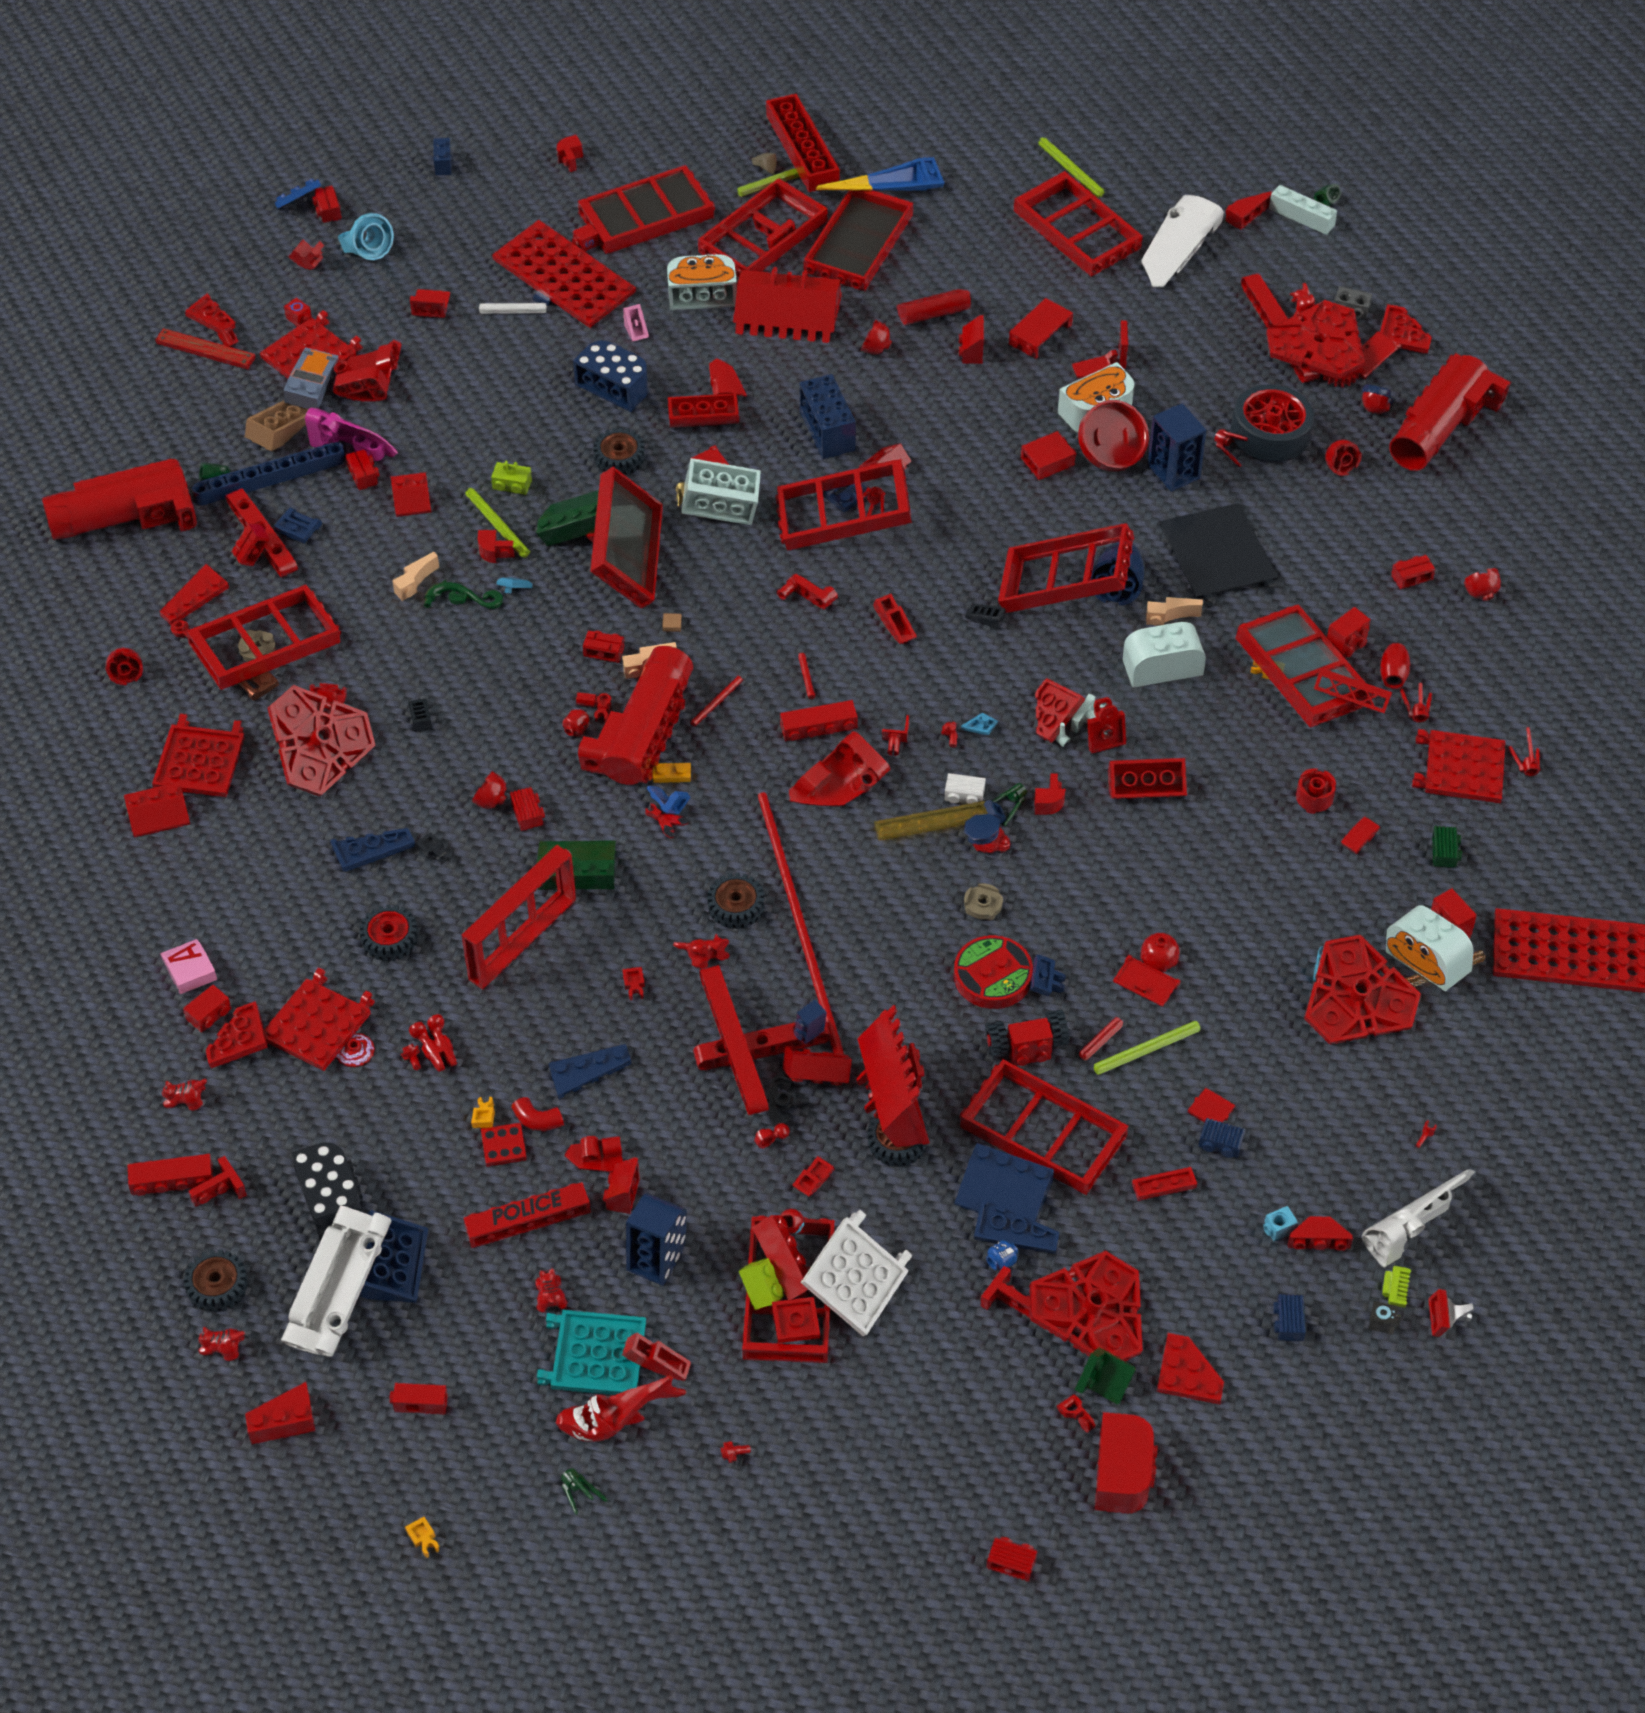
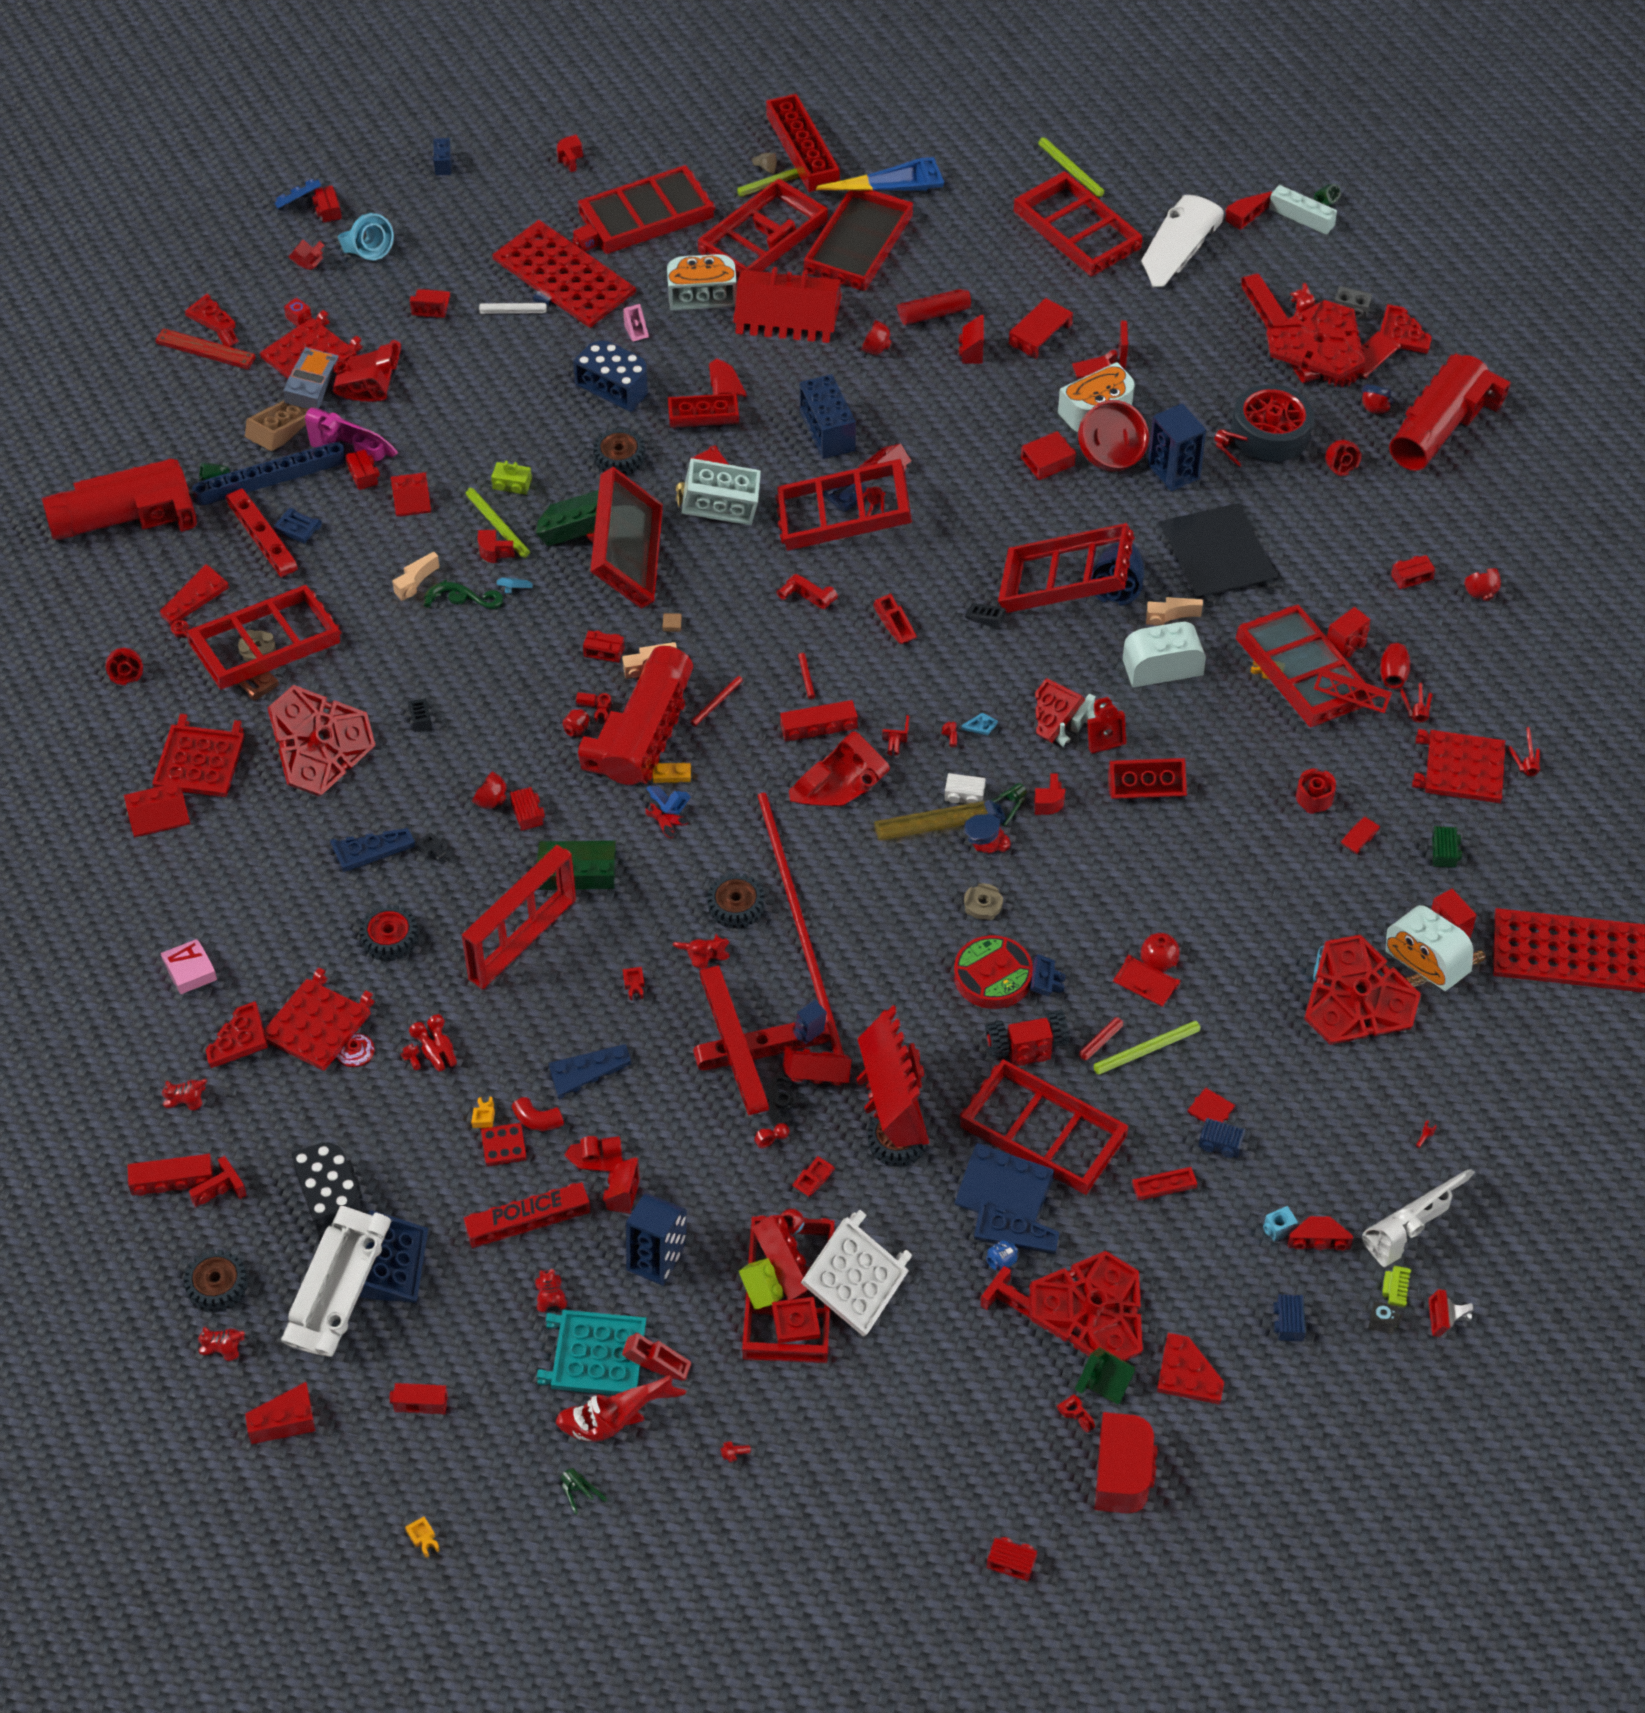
red brick [183,985,232,1033] -> none
red brick [231,523,270,566] -> none
red cylinder [309,683,347,713] -> none

